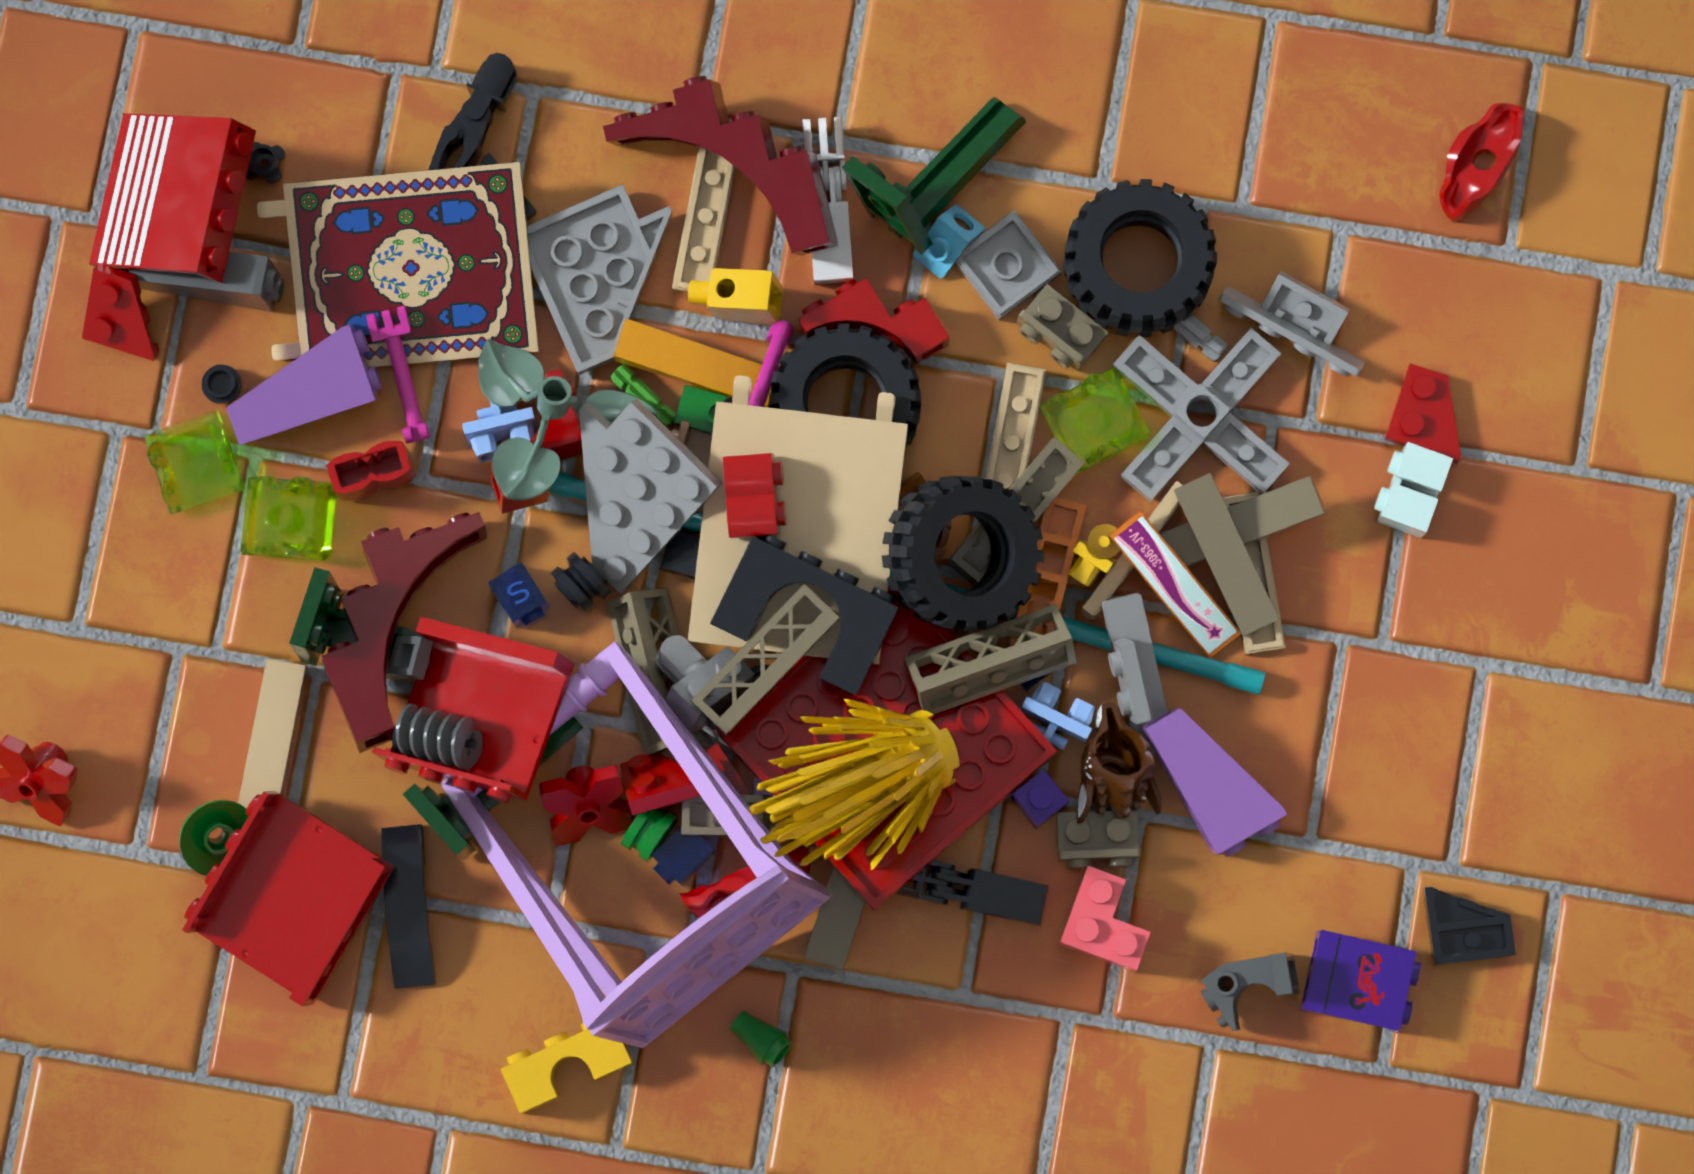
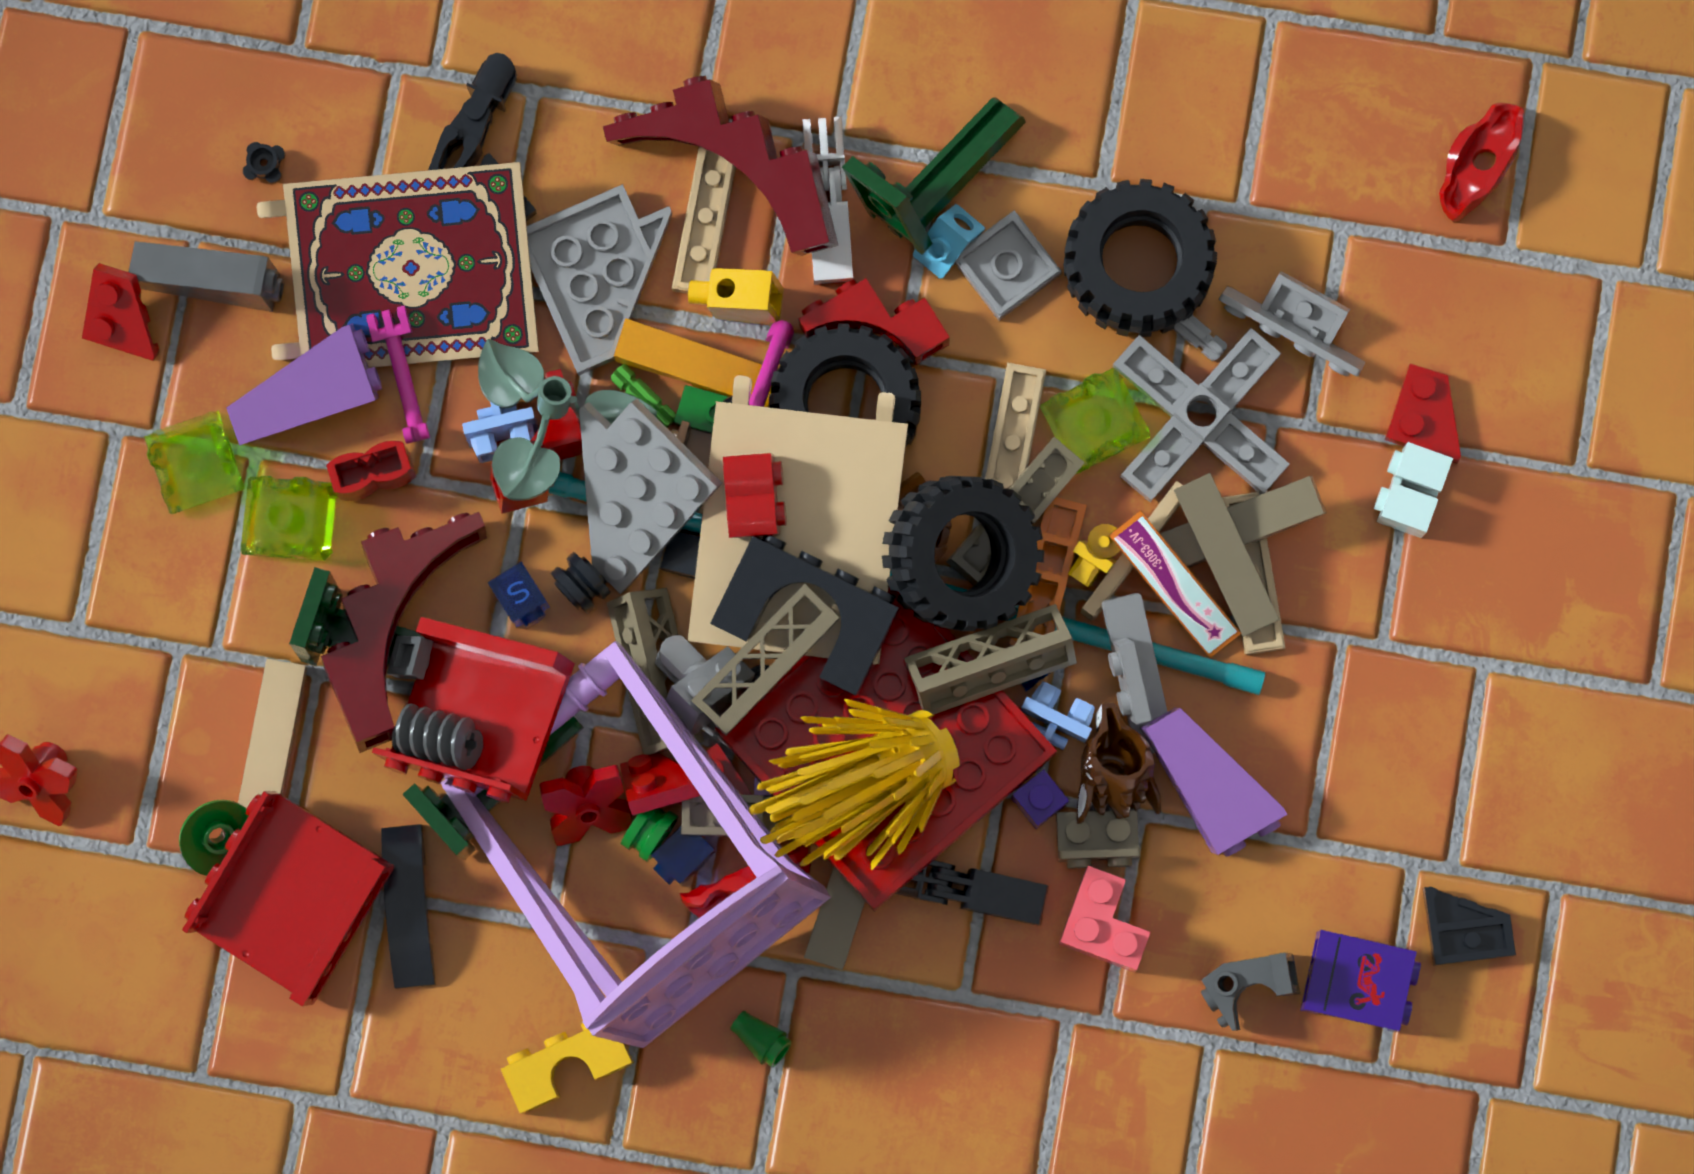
red panel [89,113,256,283] -> none
black plate [201,364,242,404] -> none
dark tan bracket [1017,284,1109,371] -> none

